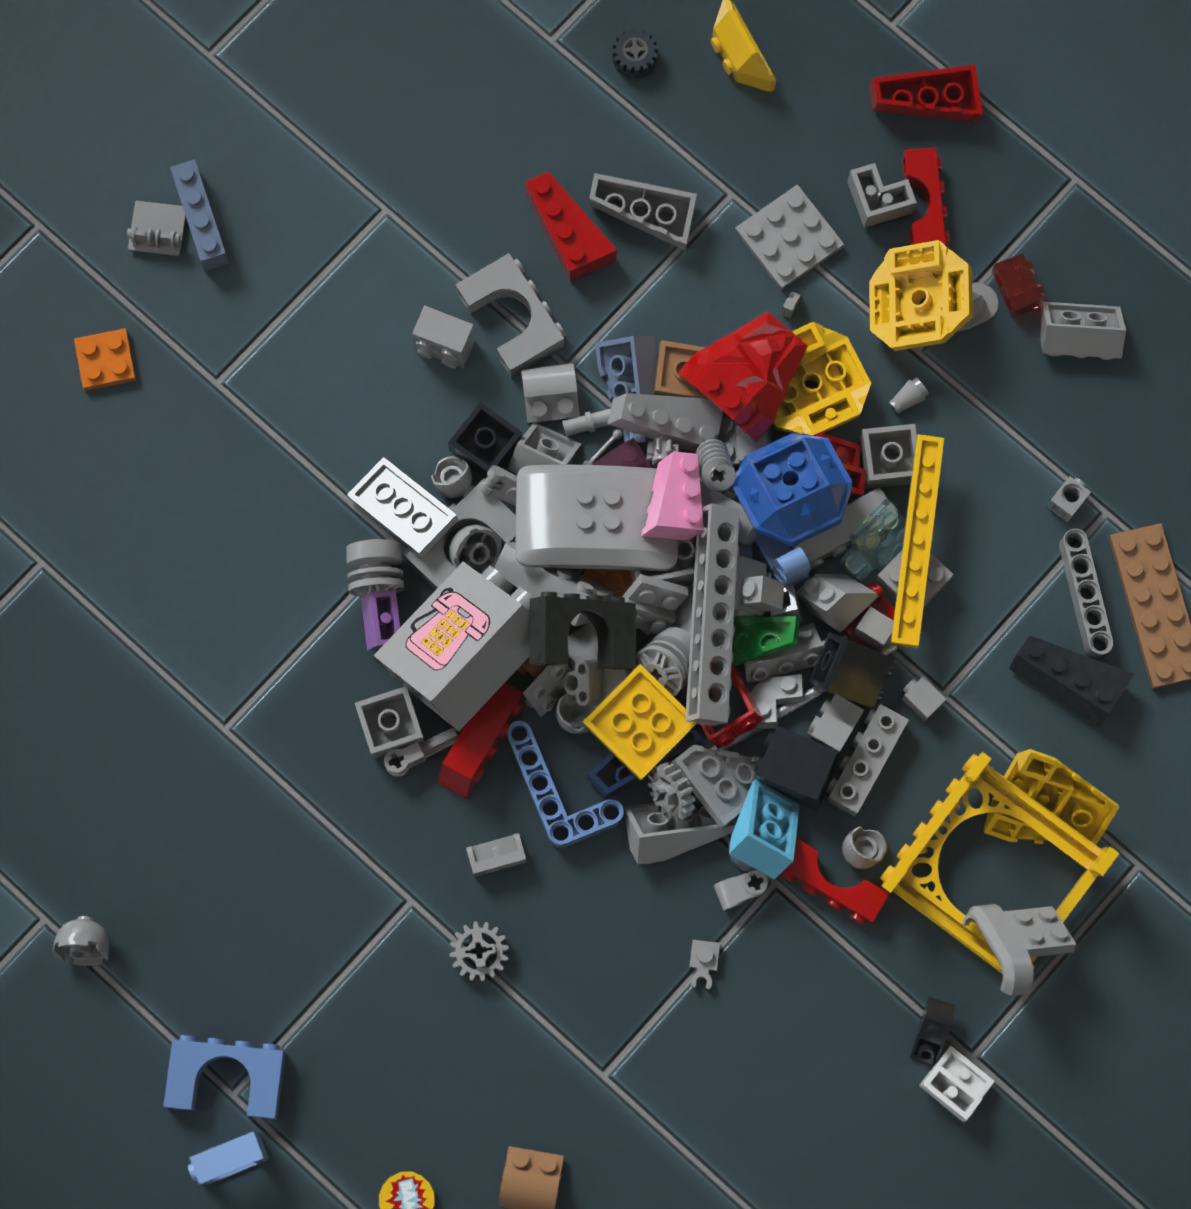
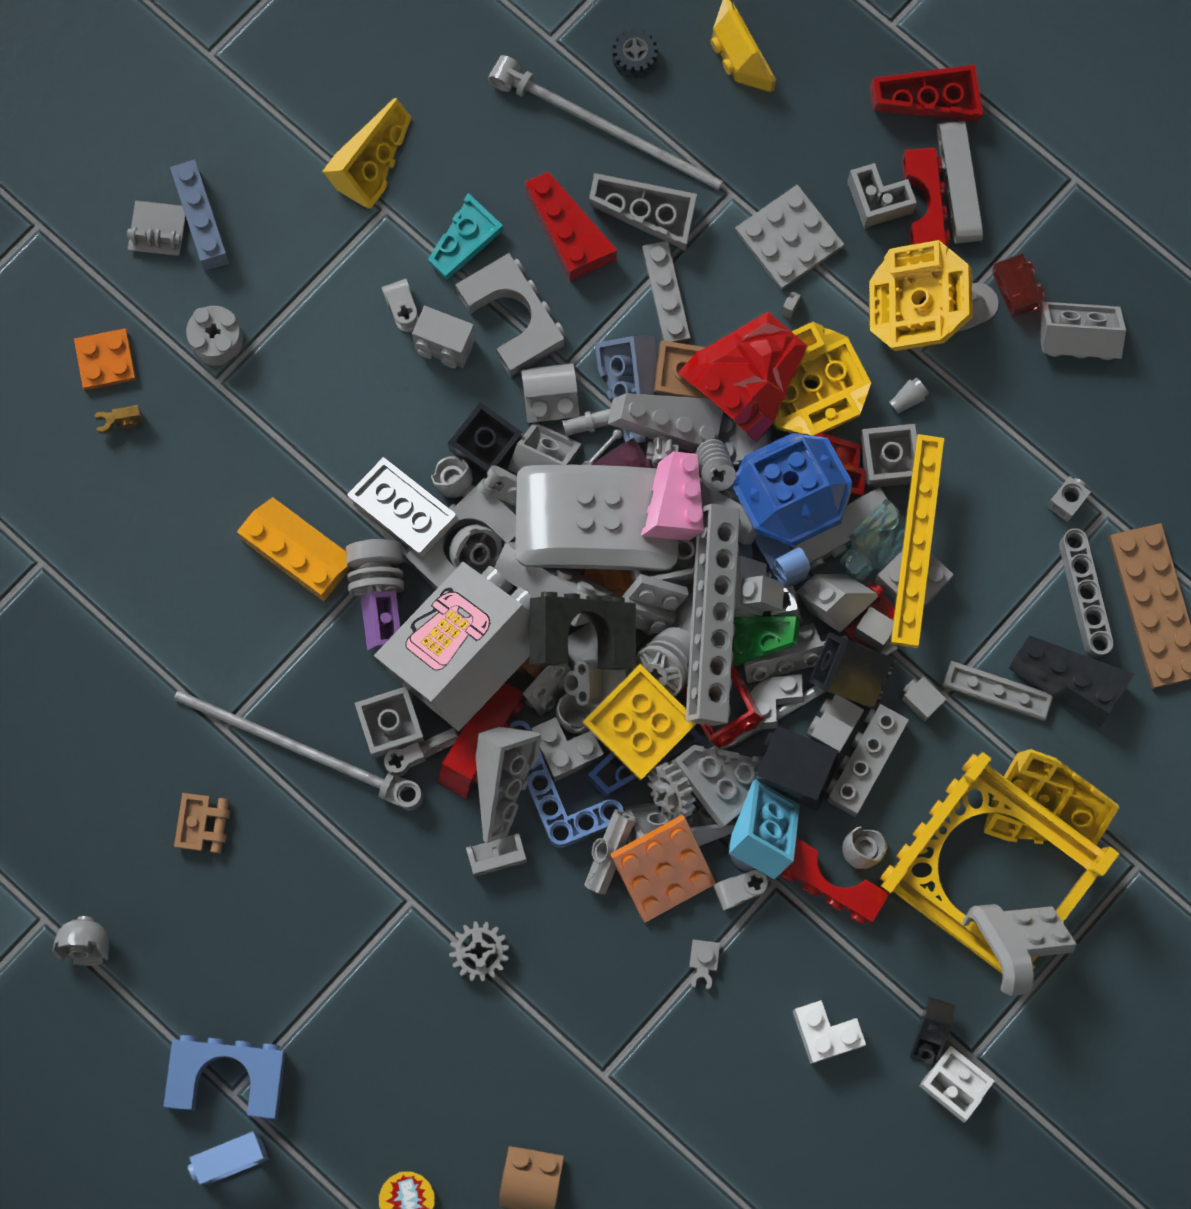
none -> pearl gold plate [95,405,143,434]
none -> flat silver piece [174,690,424,811]
none -> medium nougat plate [174,793,230,854]
none -> light grey brick [186,306,243,366]
none -> light orange slope [237,497,351,602]
none -> yellow wedge [322,98,411,209]
none -> light grey piece [381,279,419,332]
none -> teal wing [428,193,504,280]
none -> light grey wedge [476,727,542,843]
none -> flat silver piece [488,55,723,190]
none -> light grey brick [531,717,604,782]
none -> light grey piece [584,809,637,894]
none -> orange plate [610,815,716,923]
none -> light grey plate [642,241,690,343]
none -> white brick [793,1000,866,1064]
none -> light grey beam [937,121,983,244]
none -> light grey tile [942,661,1053,721]

